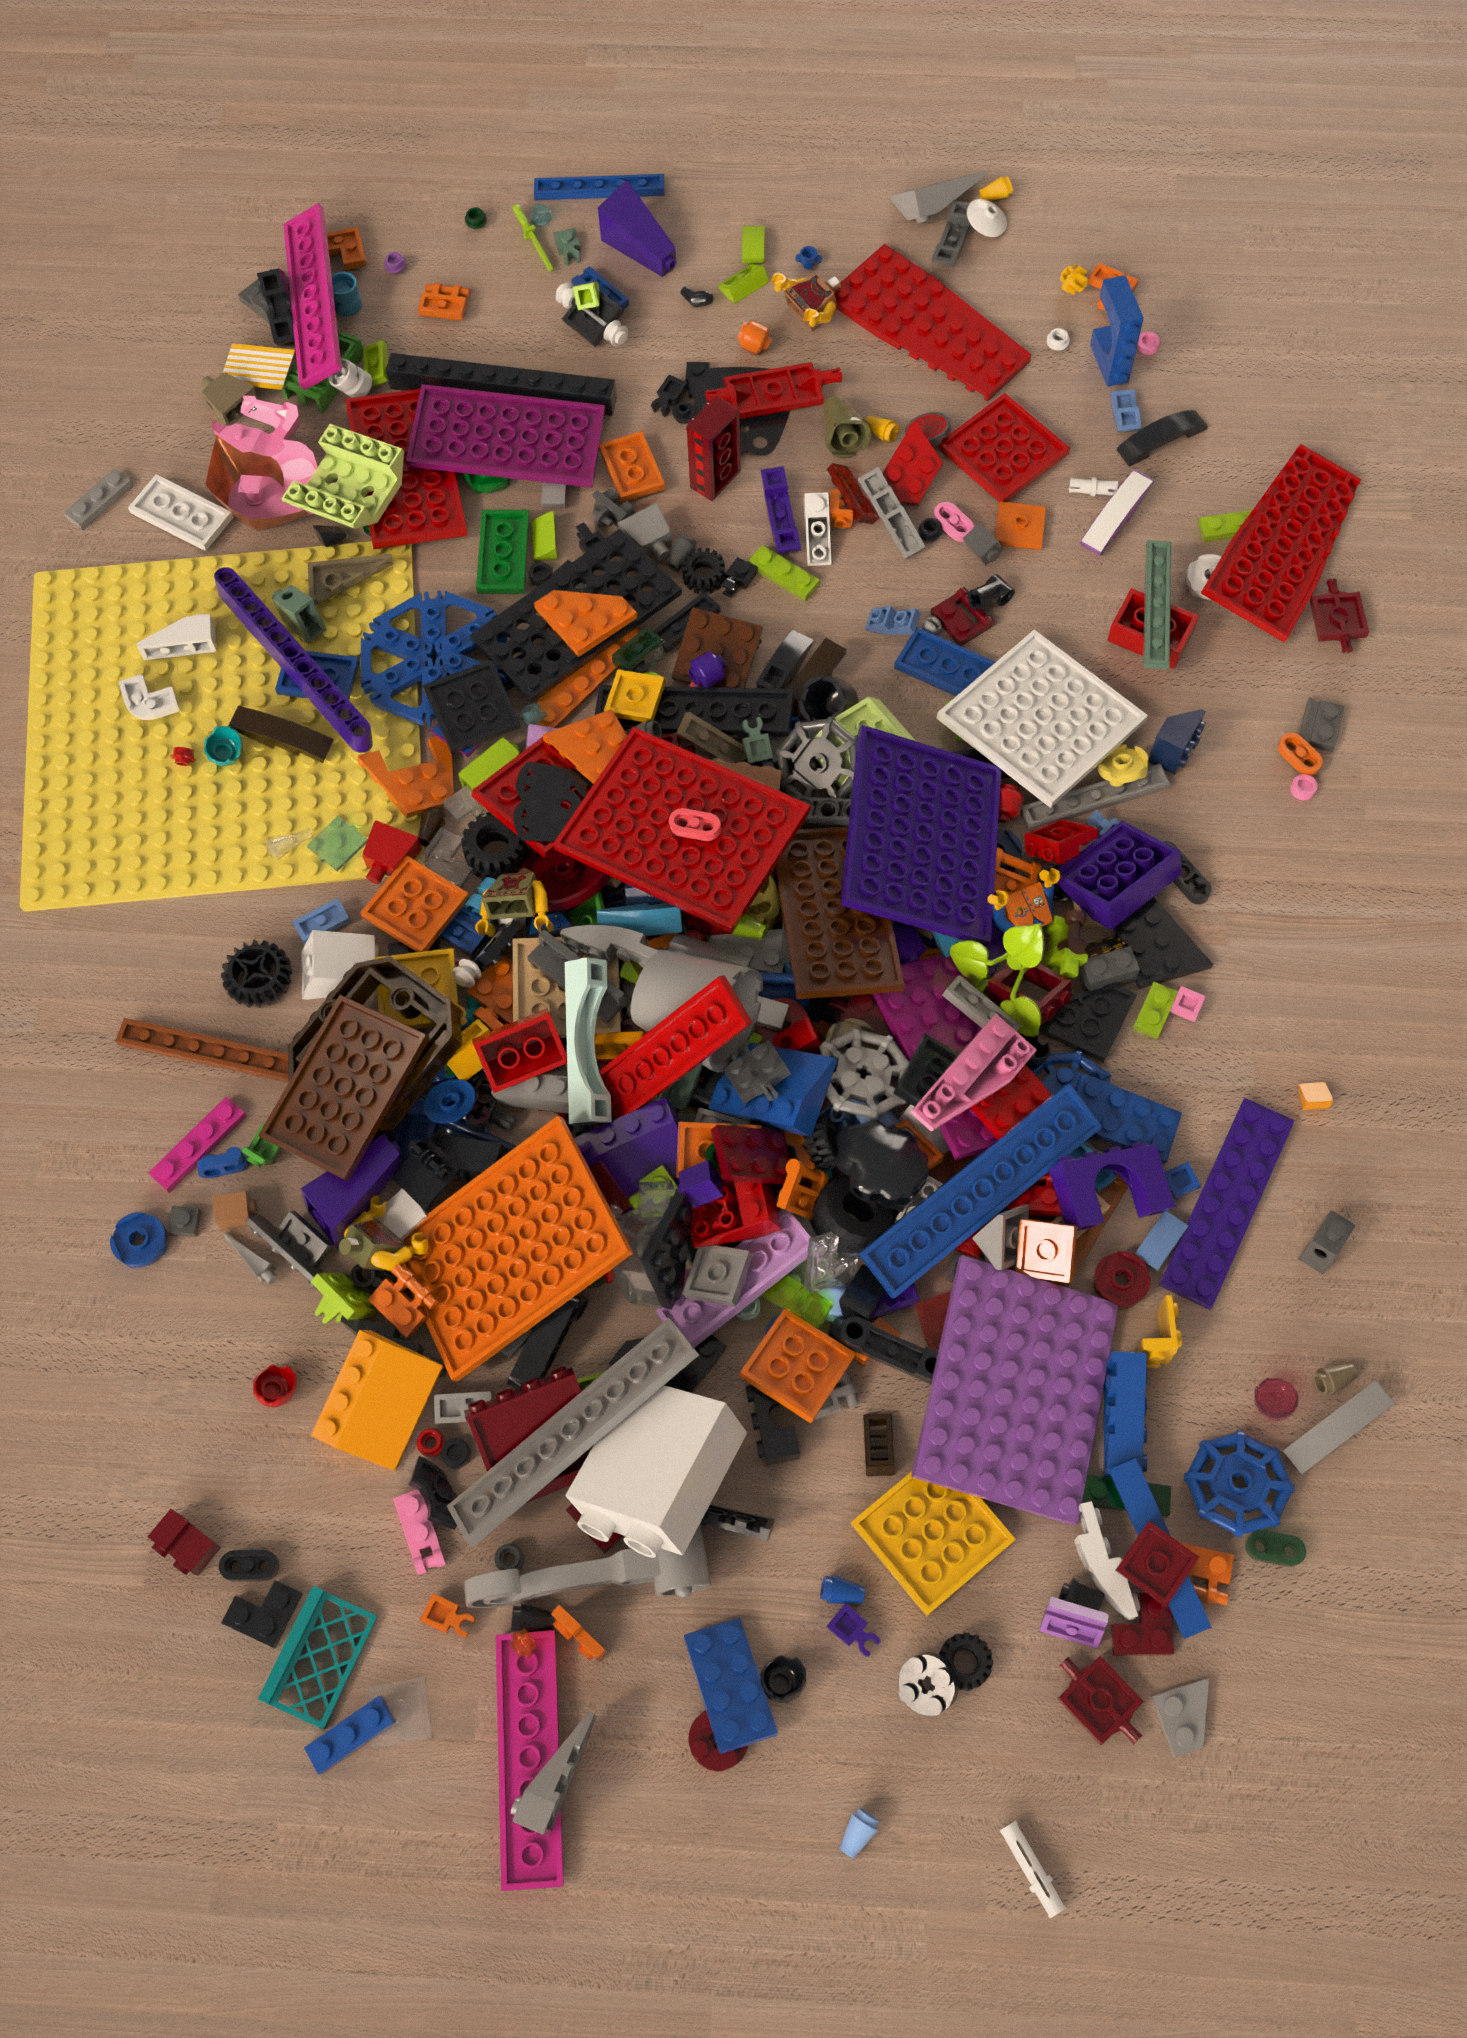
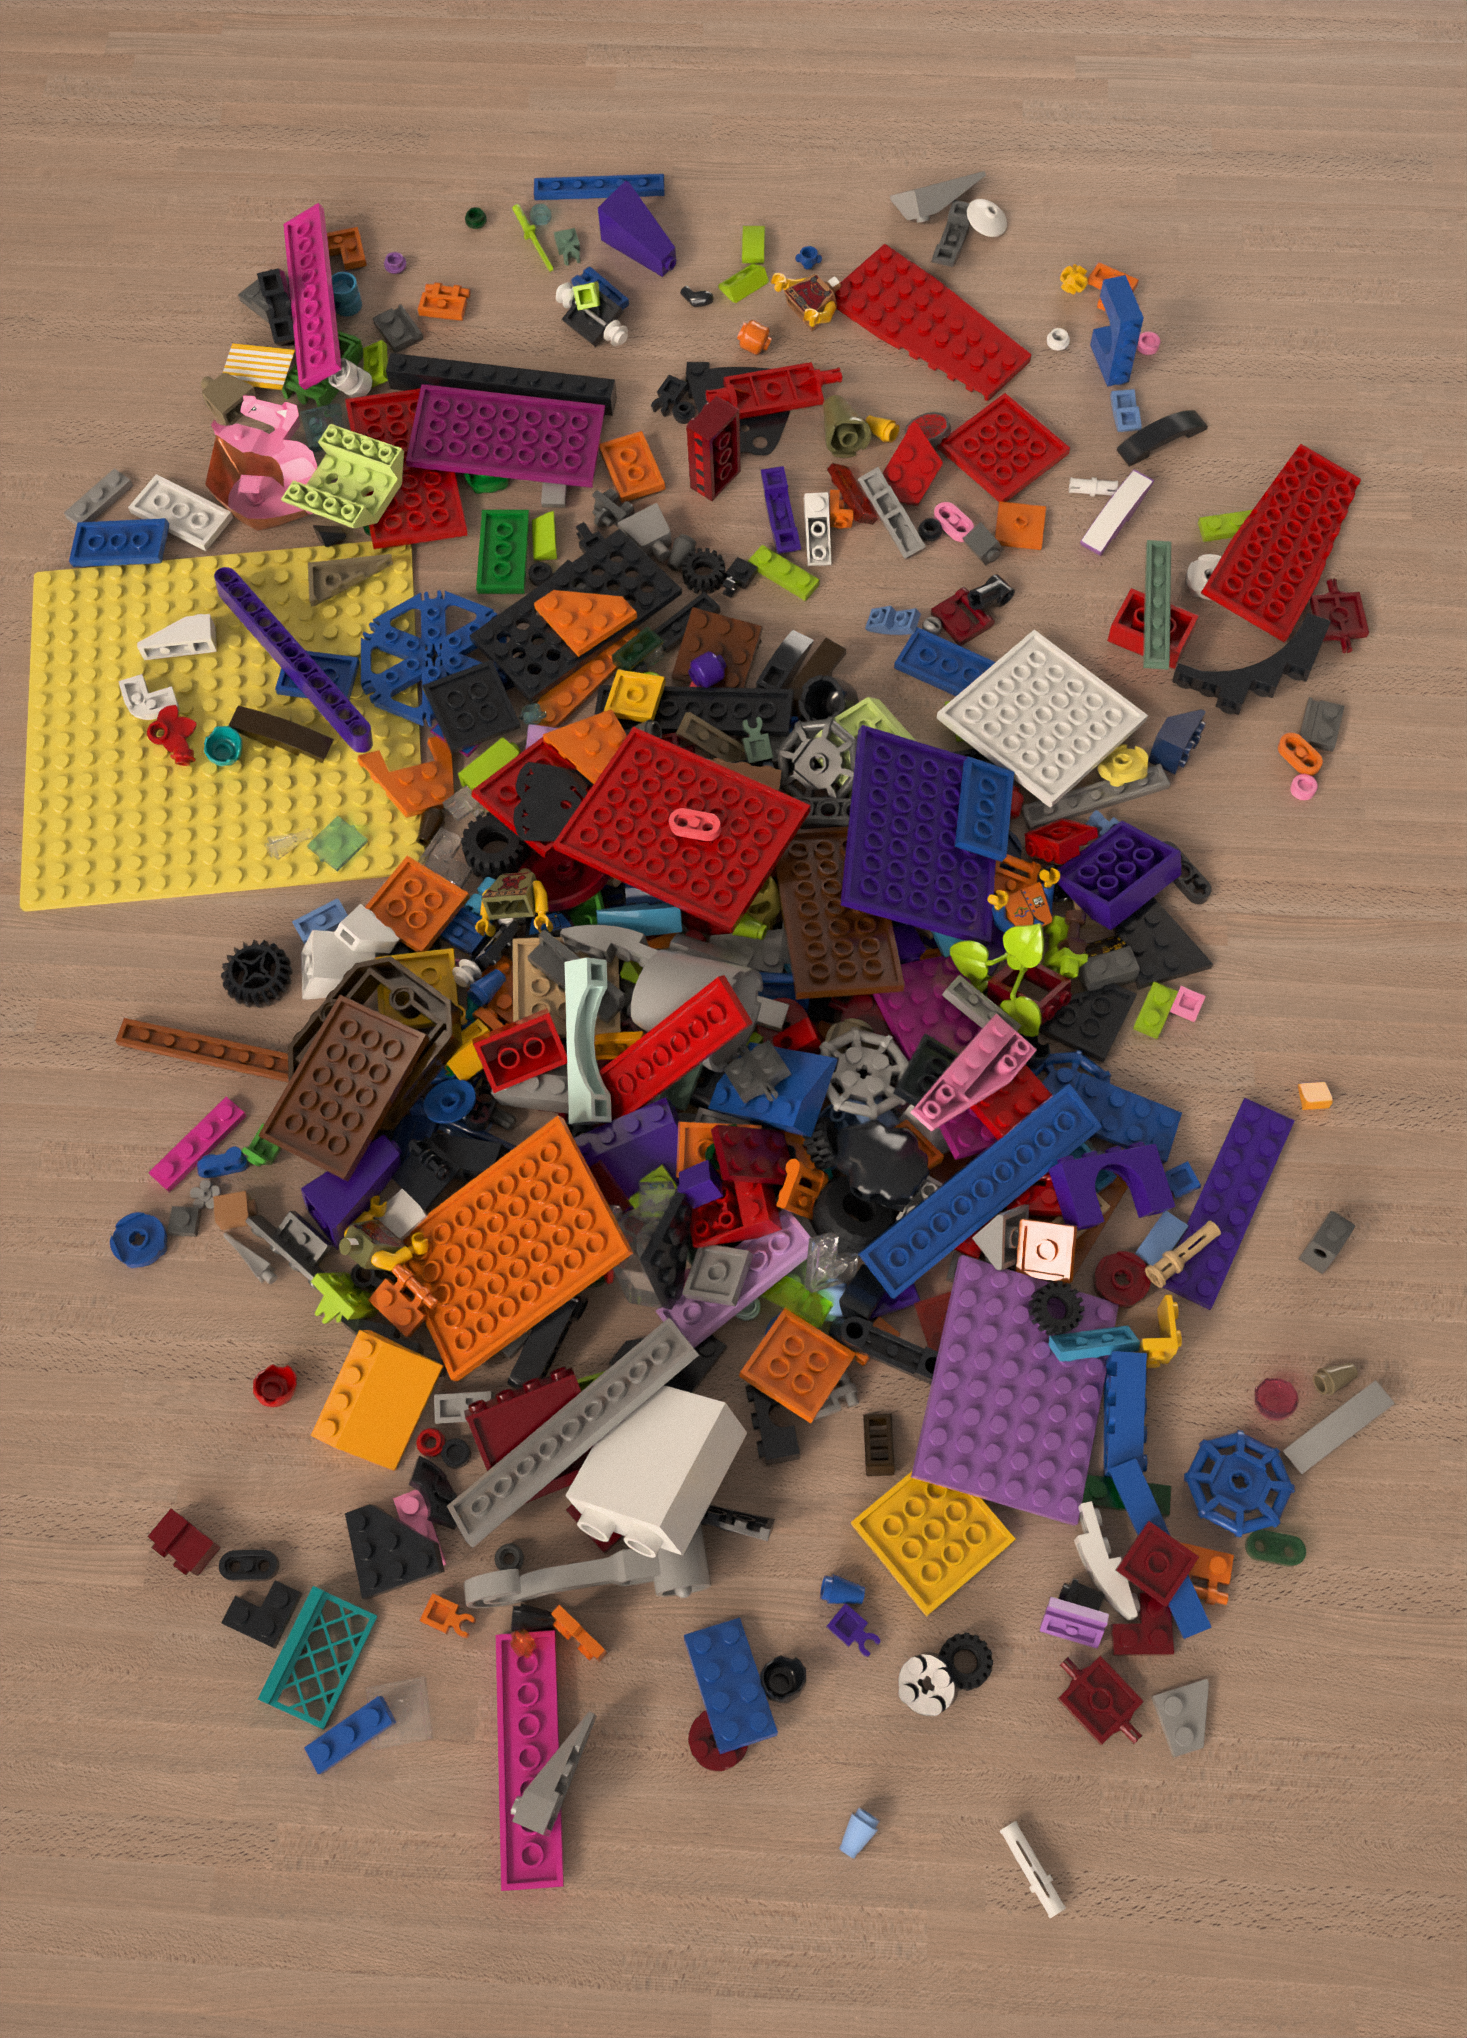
sand green torso [272,585,327,644] -> none
red torso [362,820,422,885] -> none
yellow cone [979,176,1013,201] -> none
none -> blue plate [69,518,170,567]
none -> red plate [147,705,197,753]
none -> light grey plant [190,1179,221,1210]
none -> clear light blue plate [300,403,345,452]
none -> white slope [334,904,400,953]
none -> black plate [345,1504,445,1599]
none -> dark grey plate [373,304,423,353]
none -> blue cone [467,969,506,1007]
none -> blue plate [955,756,1014,862]
none -> black tyre [1028,1281,1085,1335]
none -> dark azure plate [1049,1325,1140,1362]
none -> tan pin [1145,1221,1221,1288]
none -> black arch [1172,613,1331,715]

